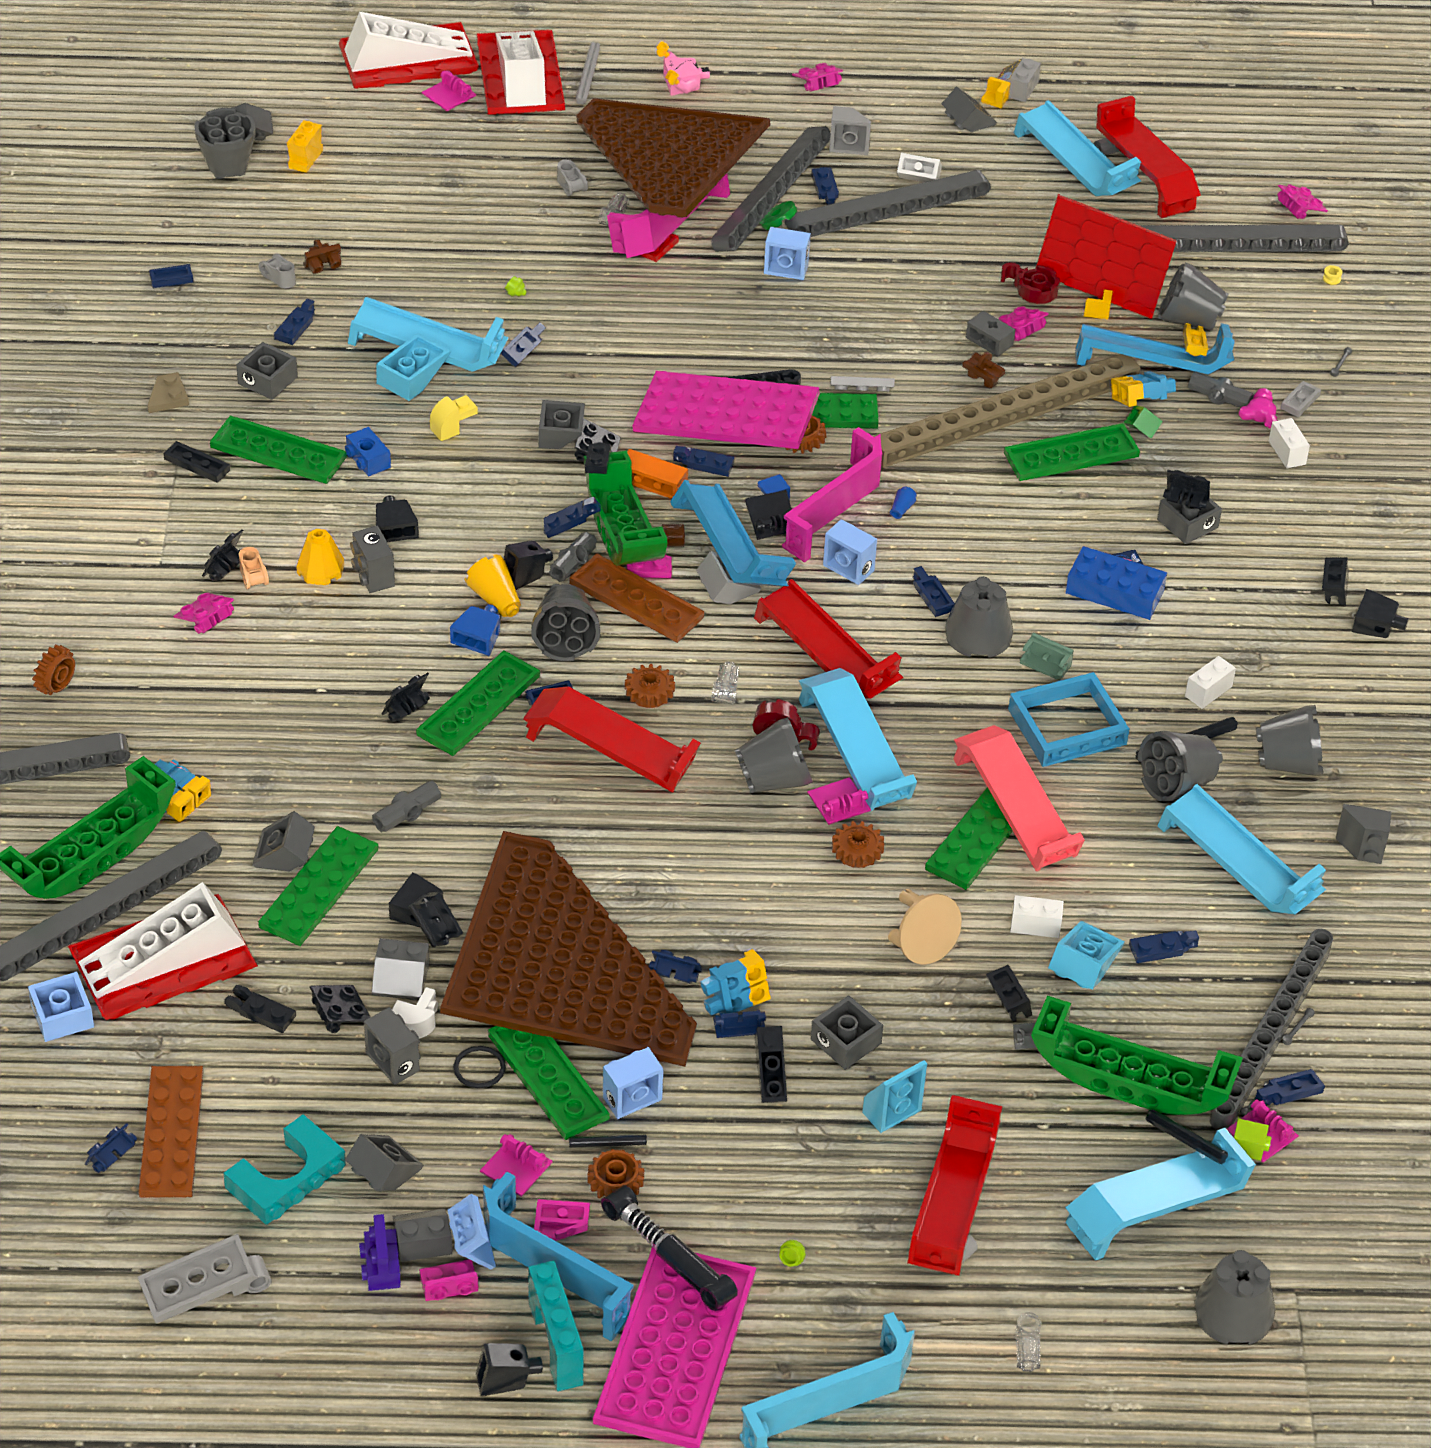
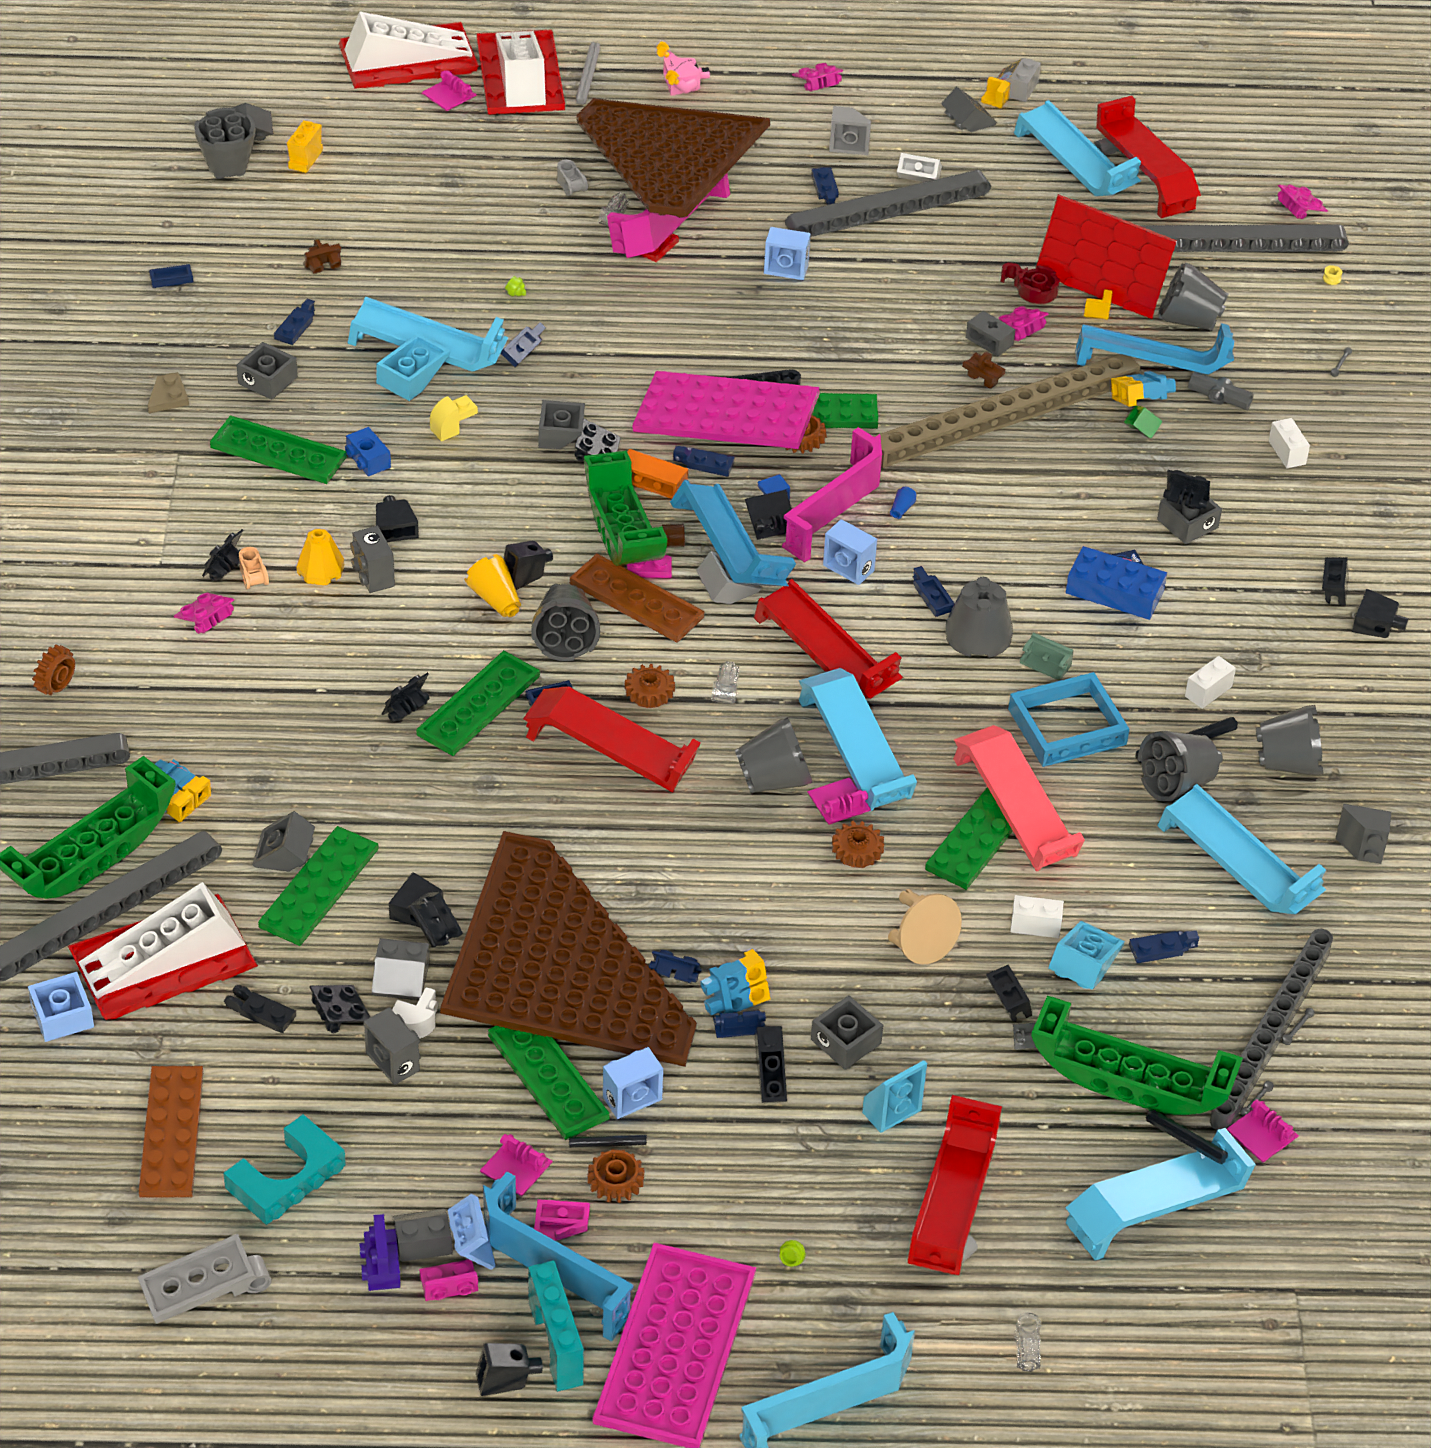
dark blue hinge [85,1123,137,1173] -> none
black plate [163,441,230,483] -> none
light grey piece [259,253,296,289] -> none
dark grey slope [345,1134,424,1192] -> none
dark grey piece [372,781,441,833] -> none
blue torso [450,604,500,656] -> none
black piece [453,1046,506,1089] -> none
dark blue hinge [544,497,601,538] -> none
dark grey piece [549,532,598,582] -> none
black plate [585,442,611,474] -> none
black piece [601,1185,738,1311] -> none
dark grey beam [711,126,830,252] -> none
dark red piece [752,699,820,751] -> none
green tile [760,201,797,230] -> none
light grey plate [830,376,895,392] -> none
green plate [1004,423,1140,481] -> none
yellow hinge [1183,323,1208,356] -> none
dark grey cone [1194,1250,1276,1345] -> none
lime brick [1234,1118,1272,1161] -> none
dark pink animal [1239,388,1278,429] -> none
dark blue hinge [1254,1069,1325,1106] -> none
light grey plate [1280,381,1321,418] -> none

